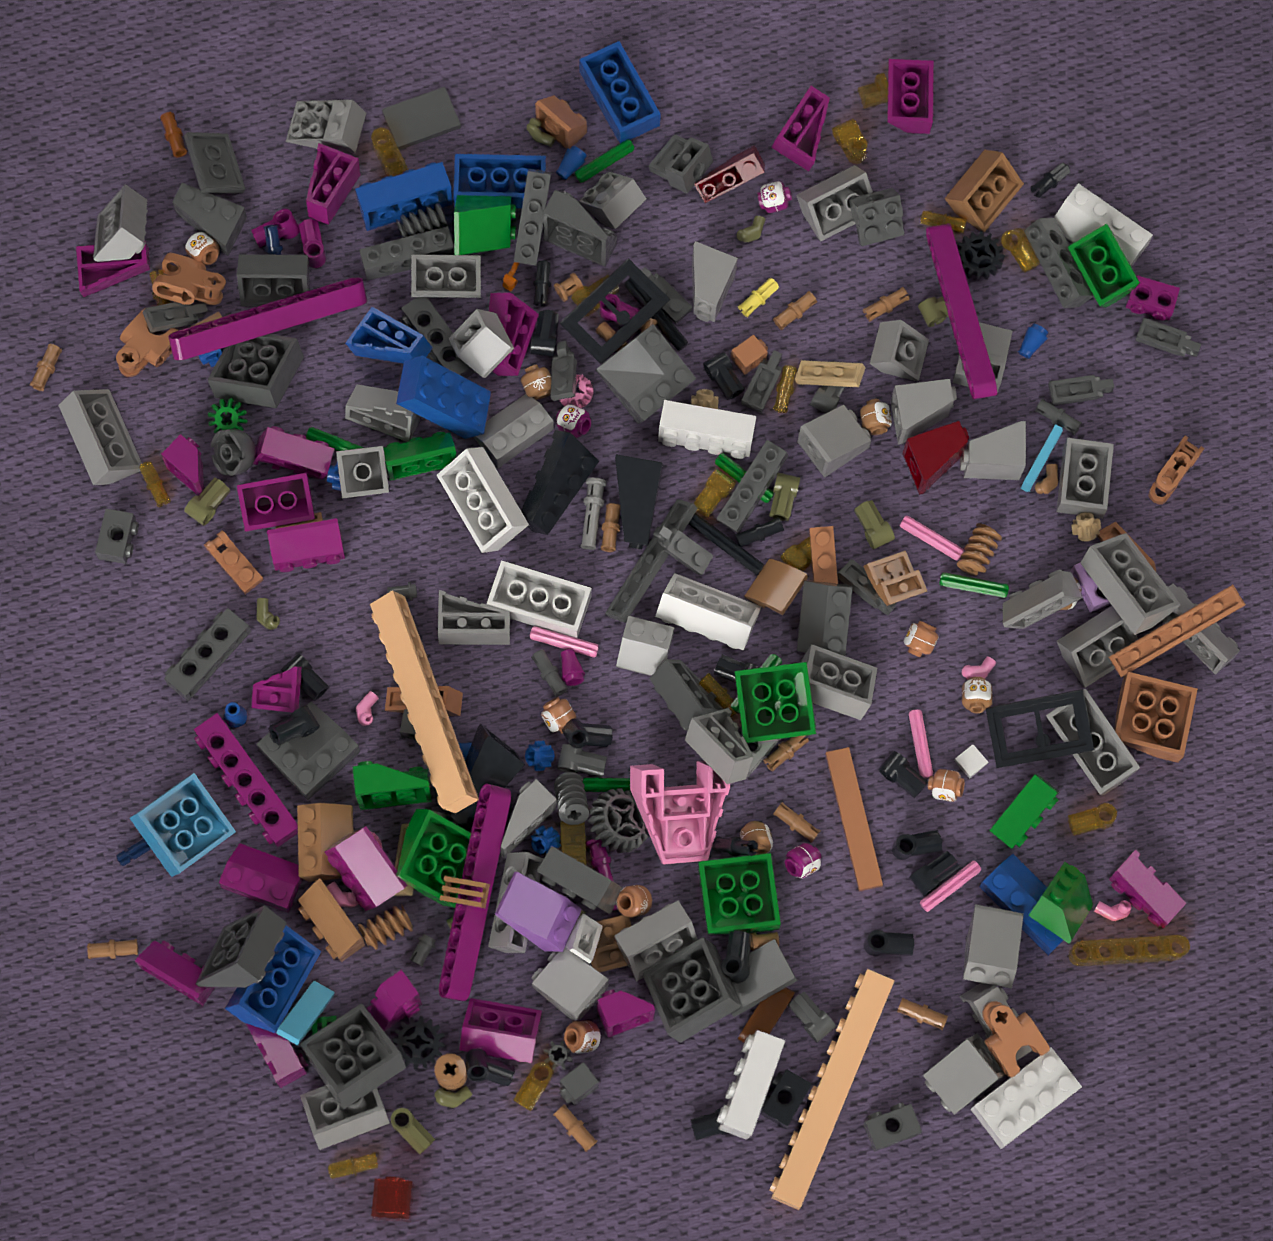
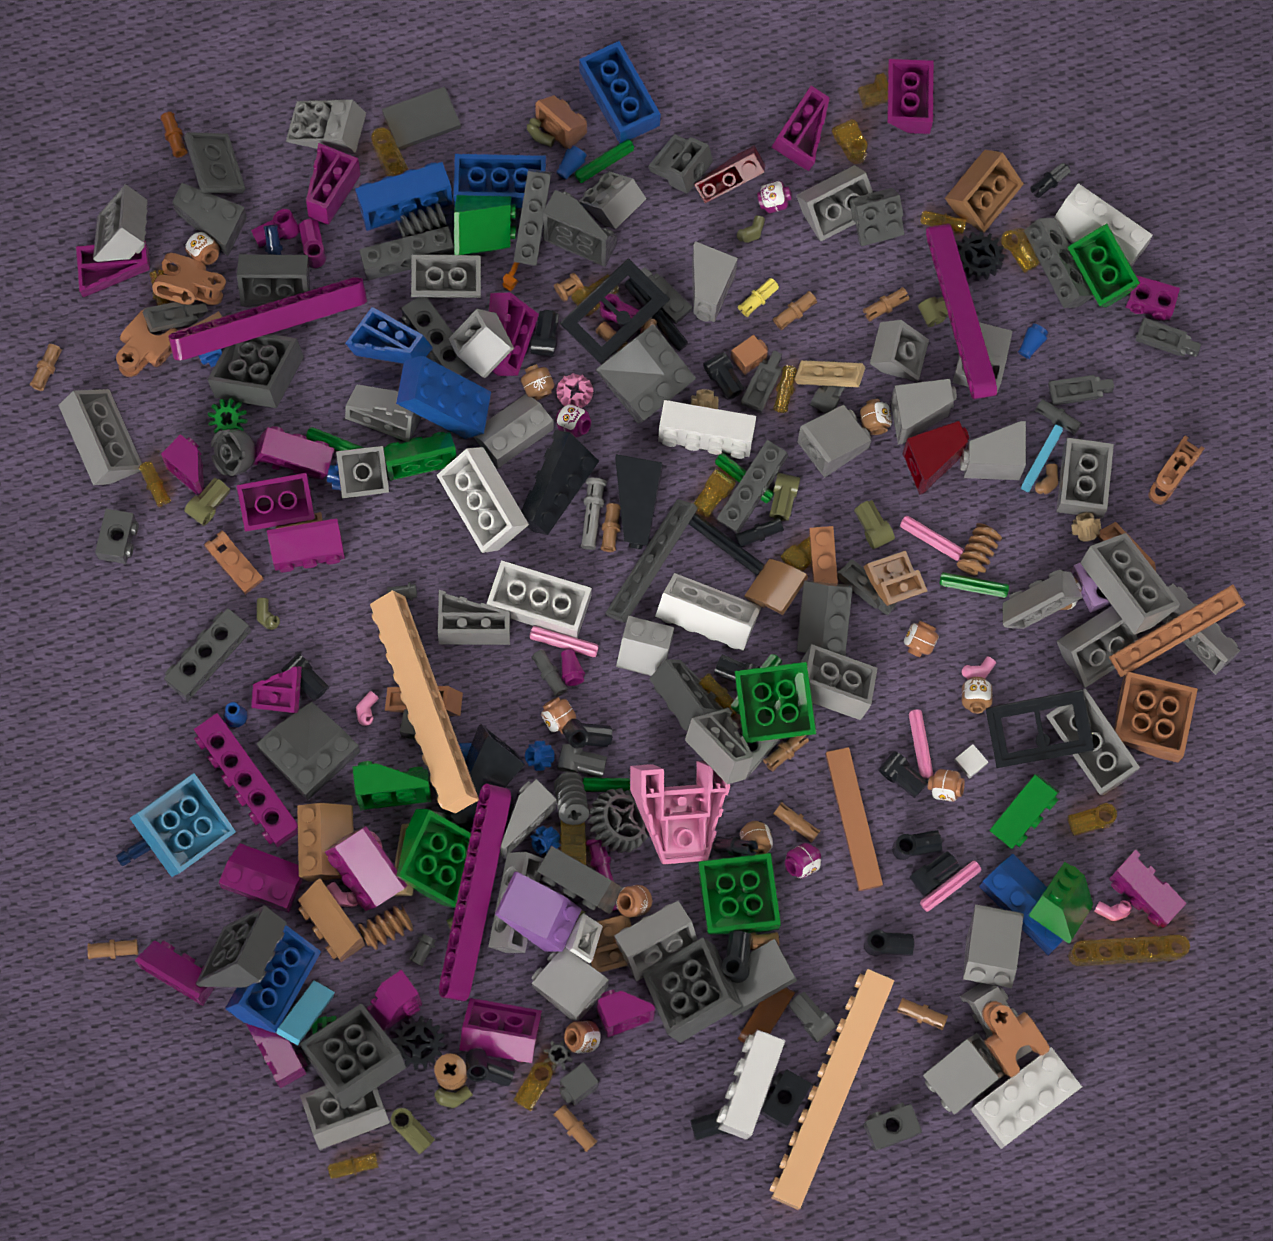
black piece [268,706,320,746] -> none
clear red head [371,1176,414,1222] -> none
medium nougat tile [440,876,490,908] -> none
black axle [533,260,551,307] -> none
dark grey hinge [551,341,577,401] -> none
dark grey hinge [653,526,713,575] -> none

